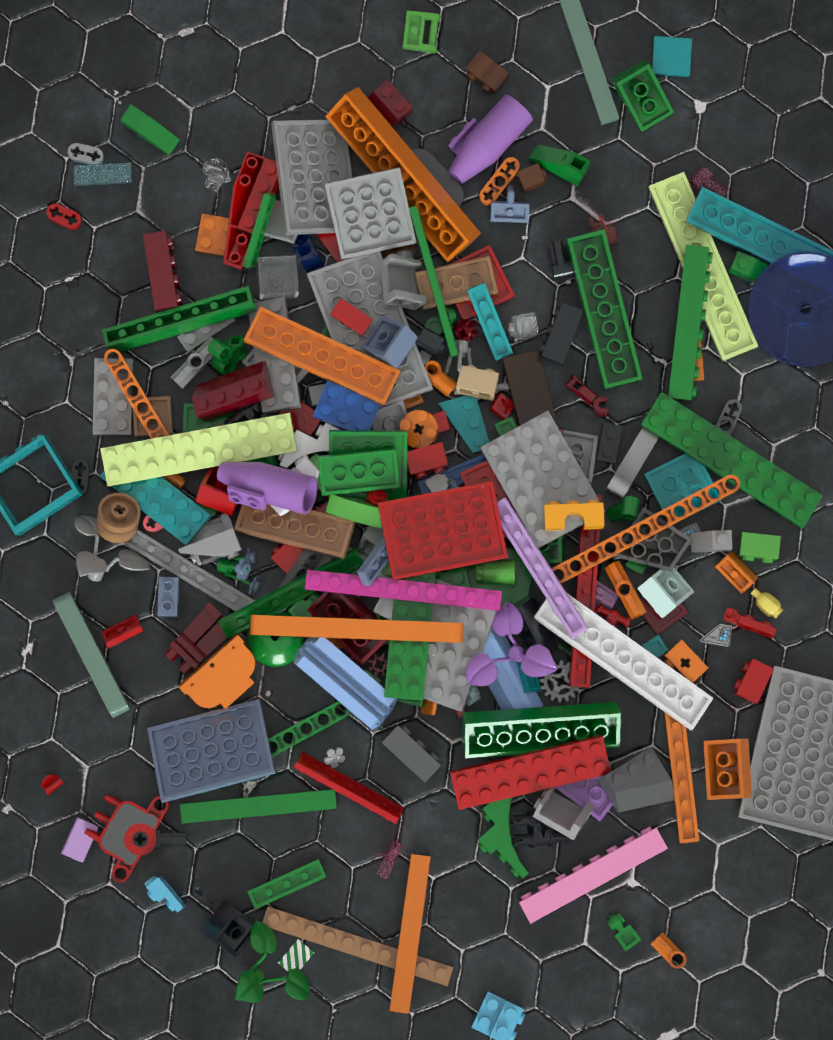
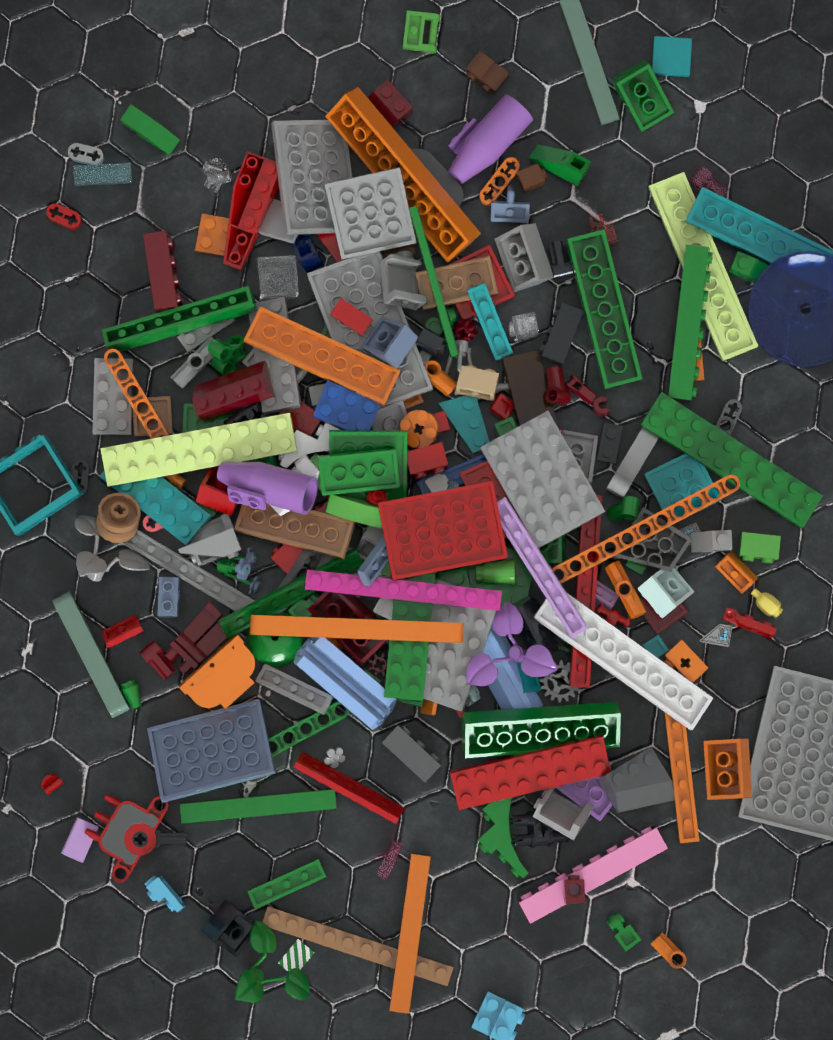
green tile [243,192,276,269] -> none
light orange arch [544,500,604,531] -> none
red brick [733,659,774,704] -> none
none -> green cone [120,679,142,709]
none -> dark red piece [139,640,177,680]
none -> light grey plate [256,664,333,715]
none -> light grey slope [494,223,554,292]
none -> dark red piece [545,366,571,406]
none -> dark red brick [564,875,585,904]

